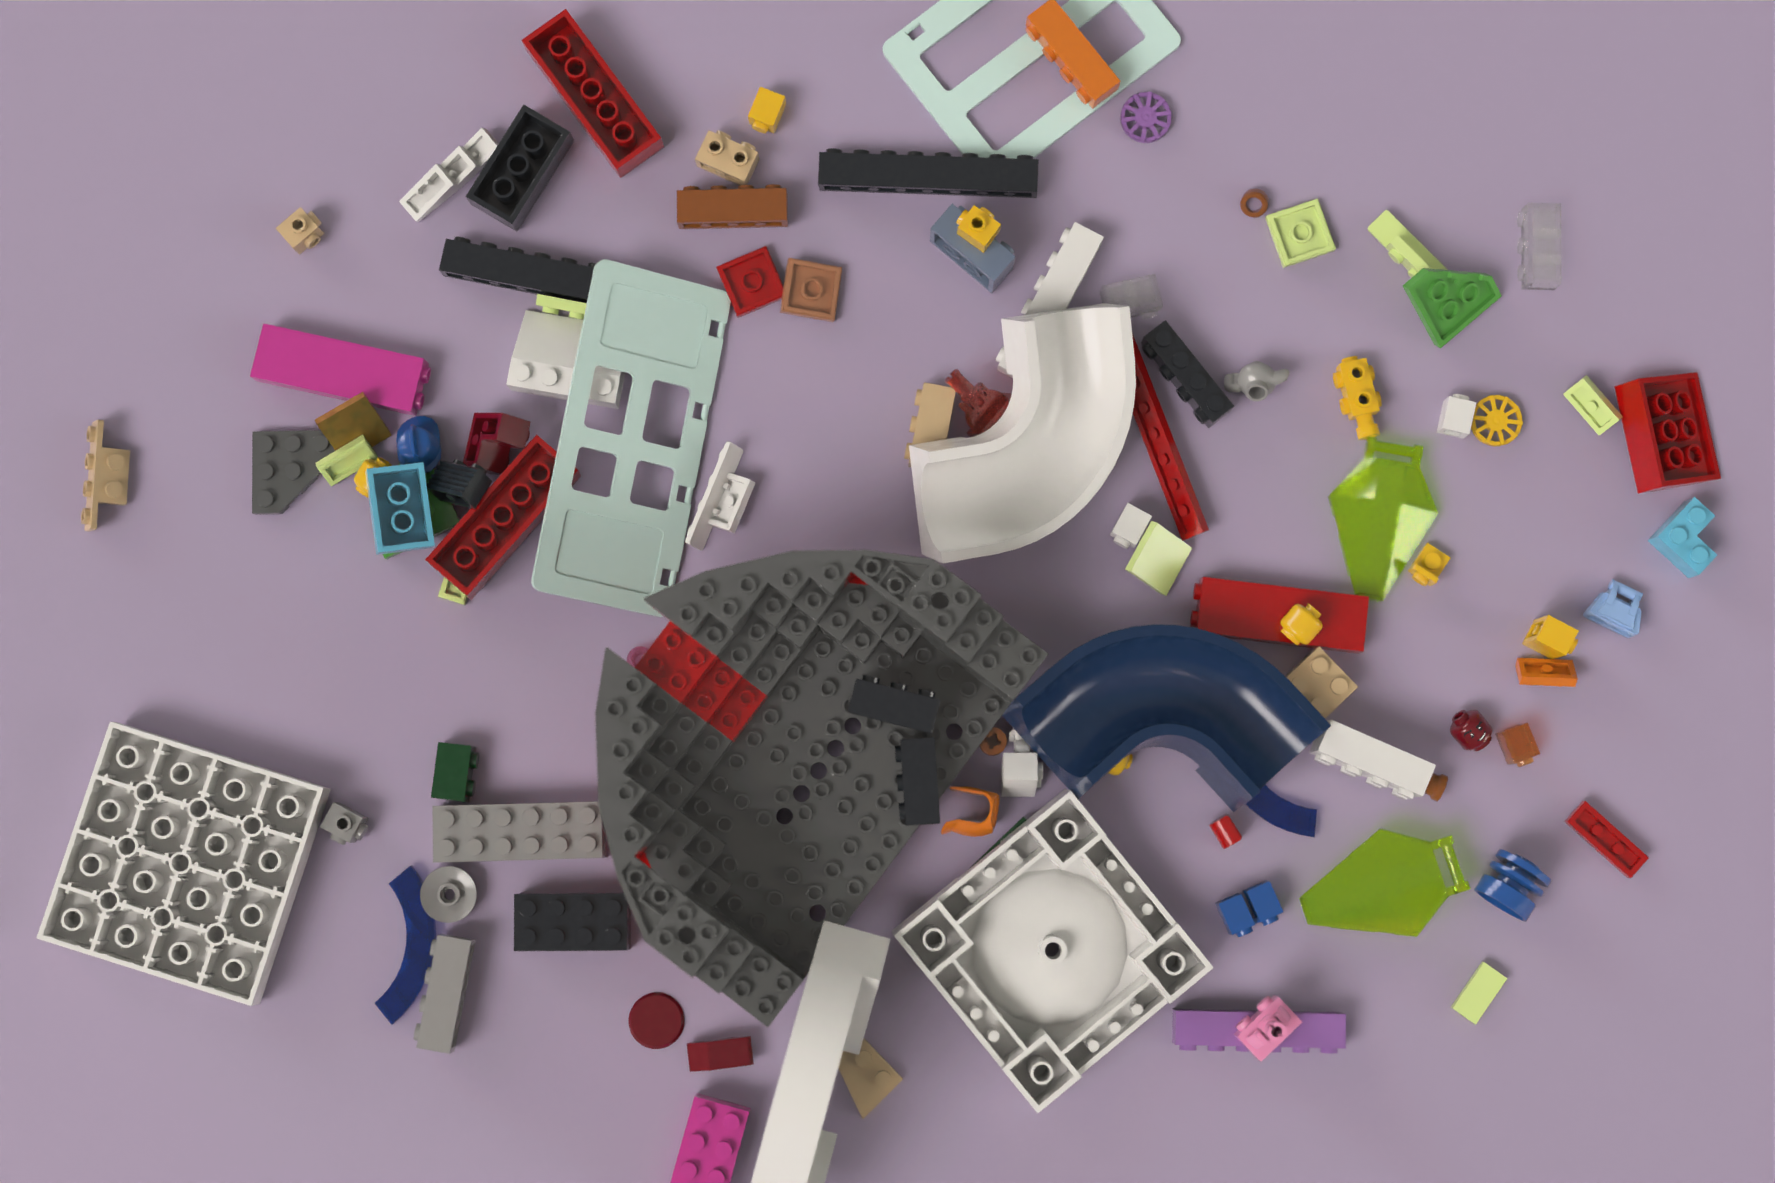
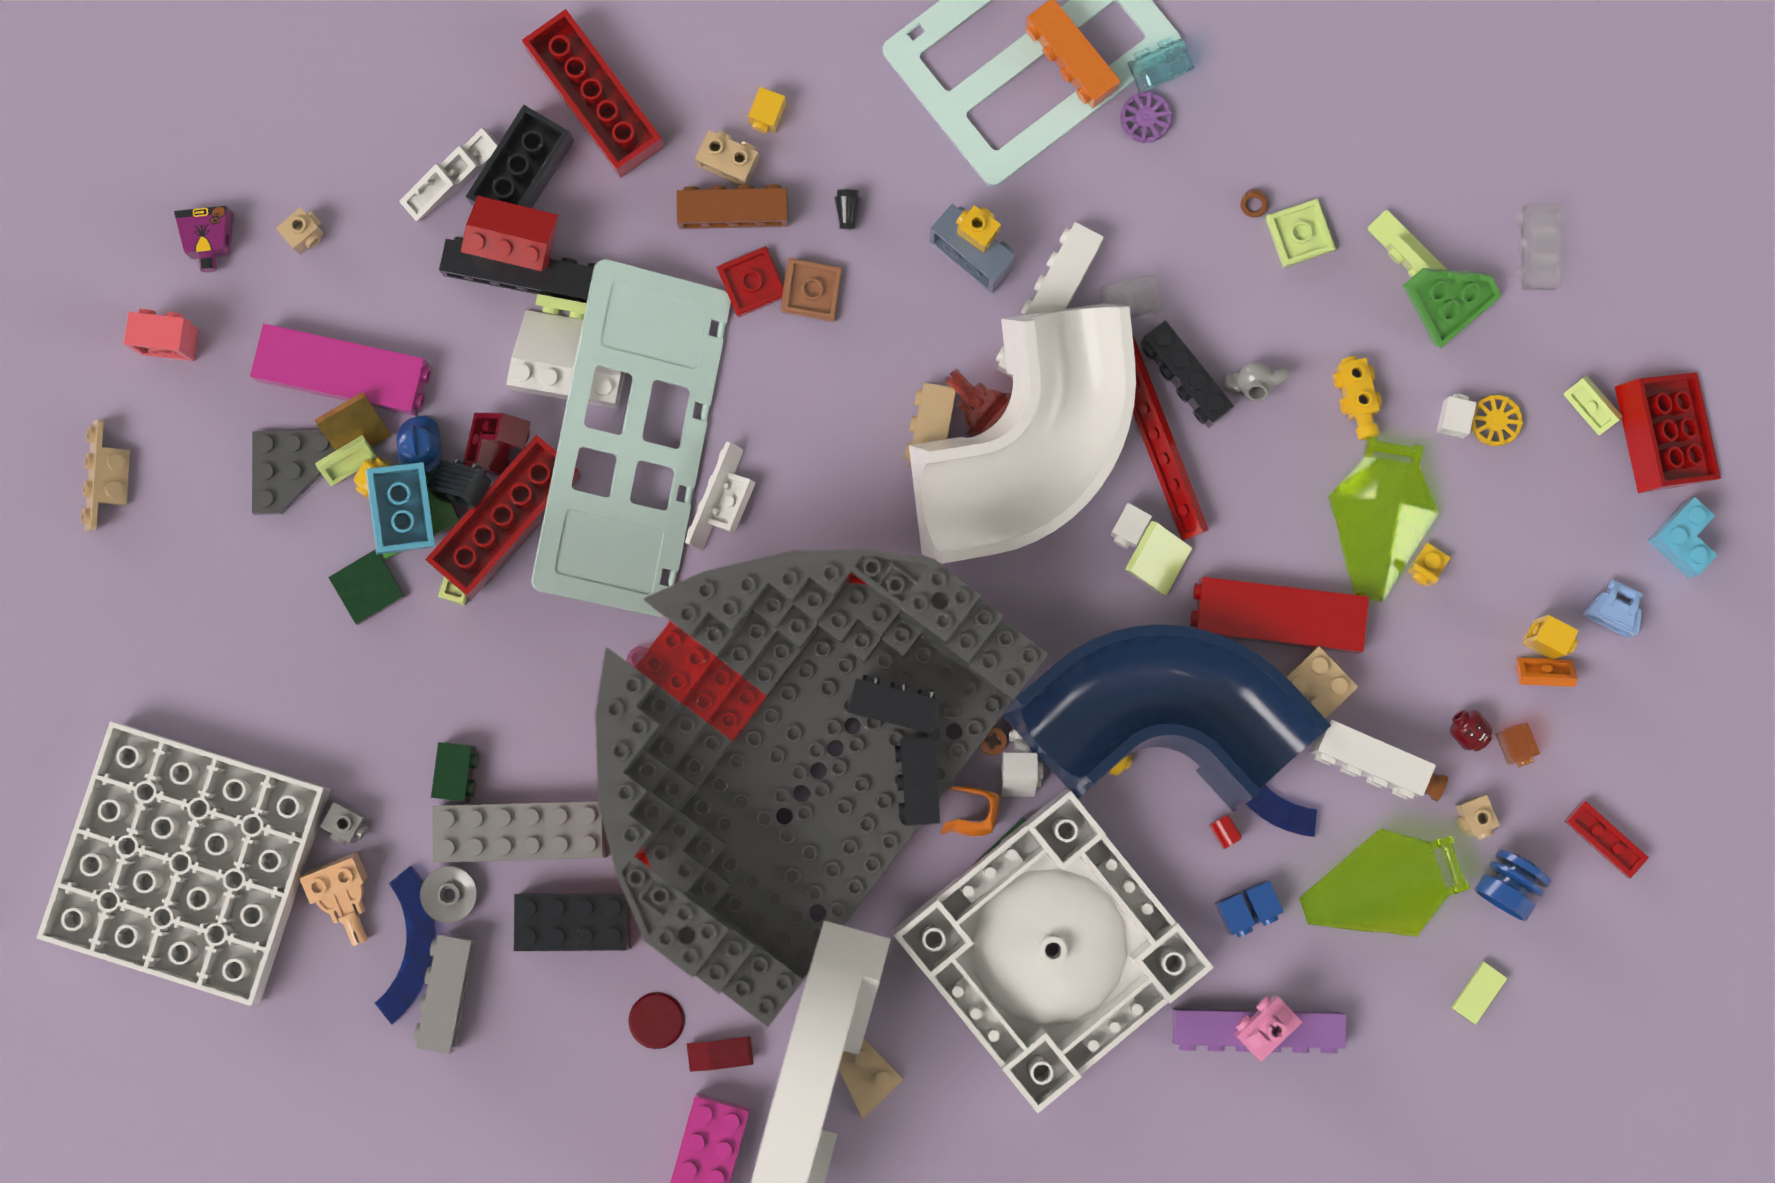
black brick [818,148,1039,198] -> none
yellow head [1281,604,1323,646] -> none
none -> coral brick [124,309,199,361]
none -> magenta torso [174,206,234,272]
none -> light nougat brick [299,851,369,946]
none -> dark green tile [328,549,405,625]
none -> red slope [461,196,559,271]
none -> black cone [834,189,861,230]
none -> clear light blue brick [1128,36,1194,92]
none -> tan brick [1455,795,1500,840]

